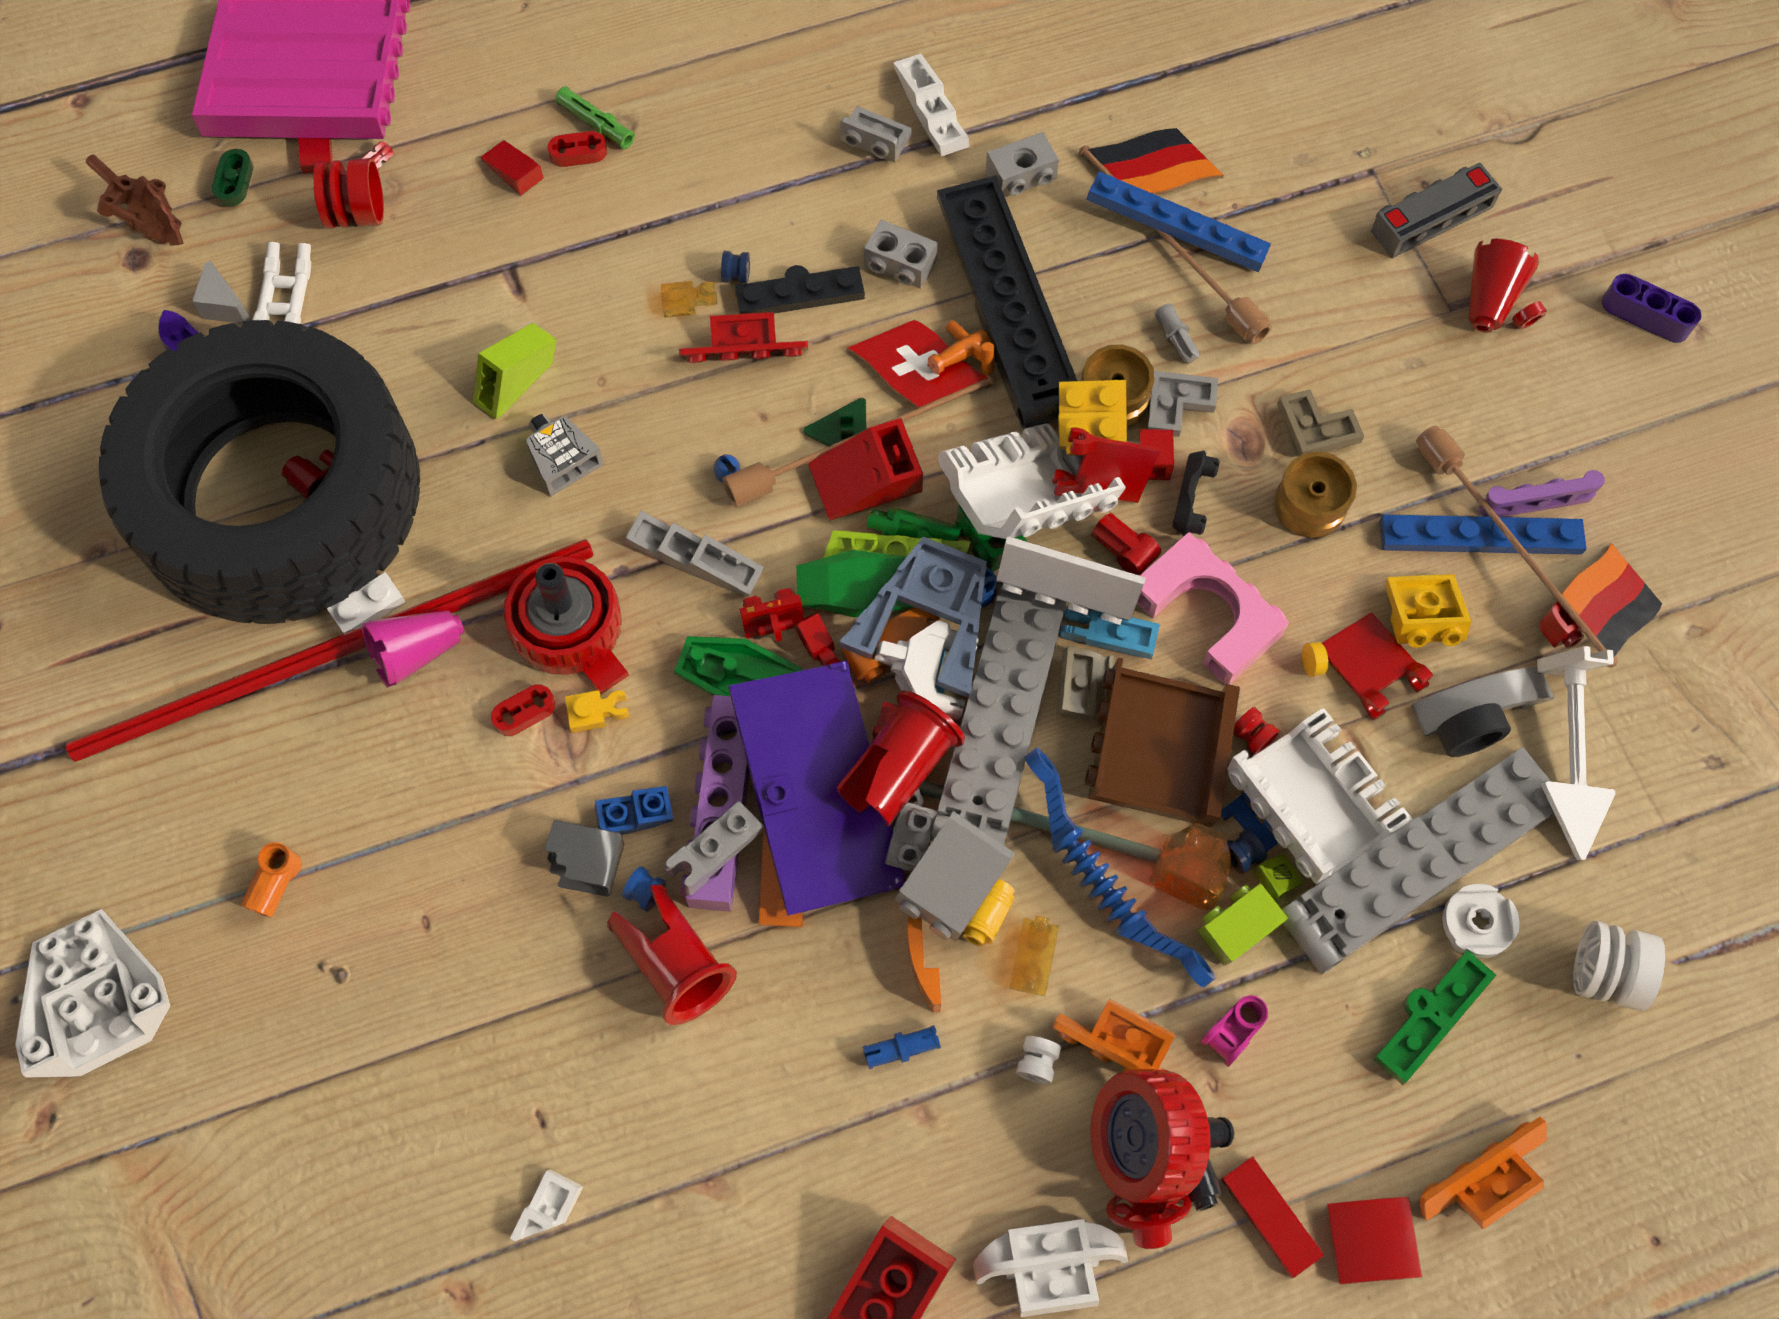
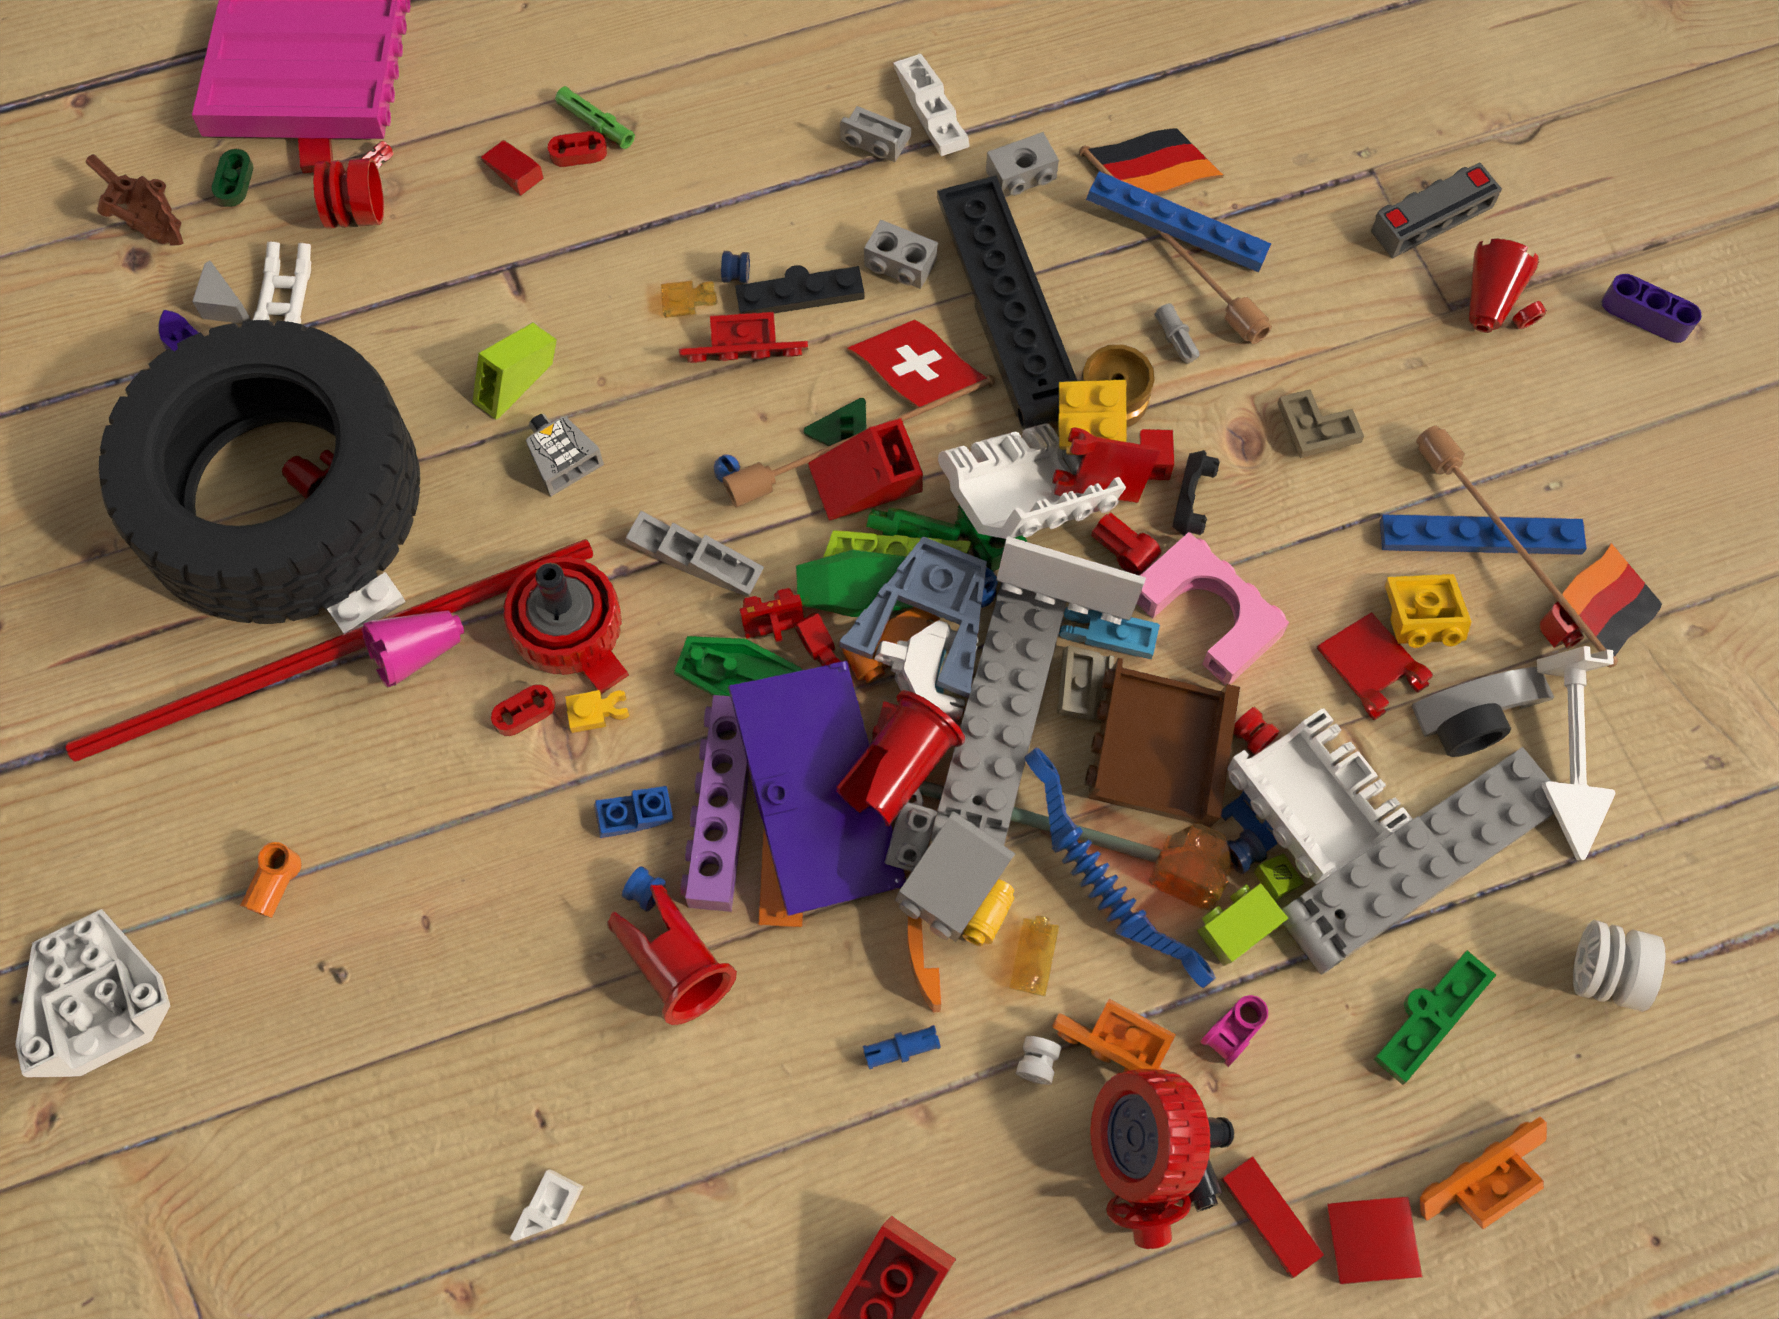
dark grey piece [545,820,625,897] -> none
light grey plate [665,801,764,896] -> none
orange piece [928,321,994,375] -> none
white plate [973,1219,1129,1317] -> none
light grey plate [1147,371,1218,437] -> none
pearl gold wheel [1274,451,1357,538] -> none
yellow tile [1302,642,1328,677] -> none
white plate [1442,884,1520,958] -> none
medium lavender plate [1479,470,1605,517] -> none

